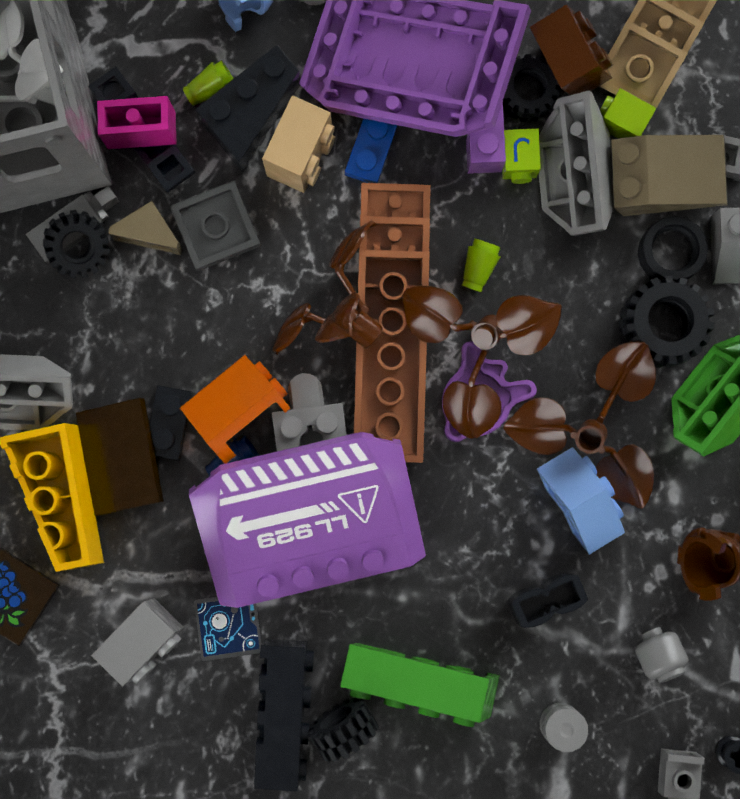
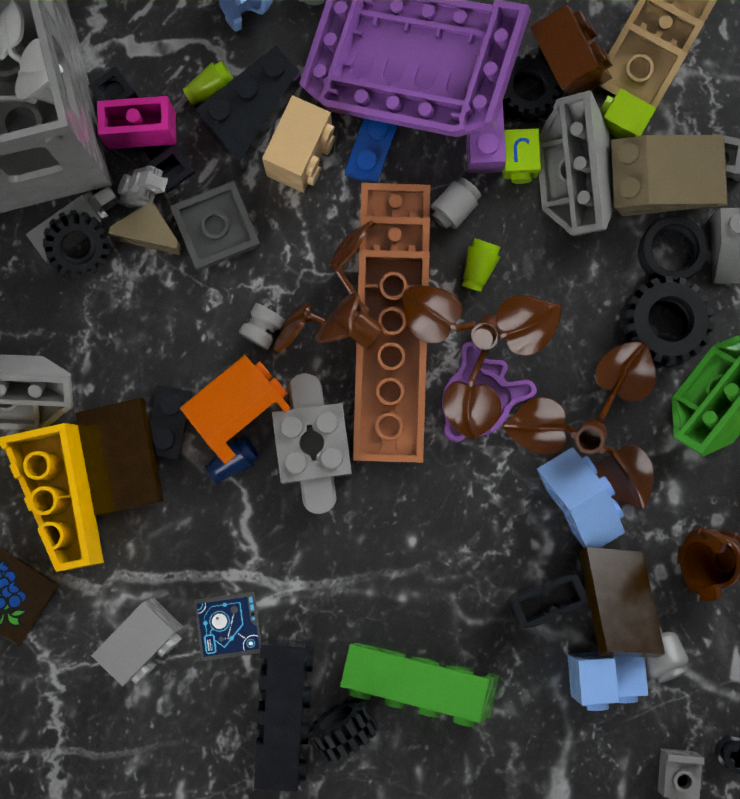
medium lavender slope [189,432,426,608] -> none
light grey piece [539,703,588,752] -> none
none -> light grey hinge [118,166,168,208]
none -> light grey wheel [238,303,286,350]
none -> light grey brick [431,178,481,229]
none -> light blue brick [567,651,648,711]
none -> dark brown tile [579,547,665,658]

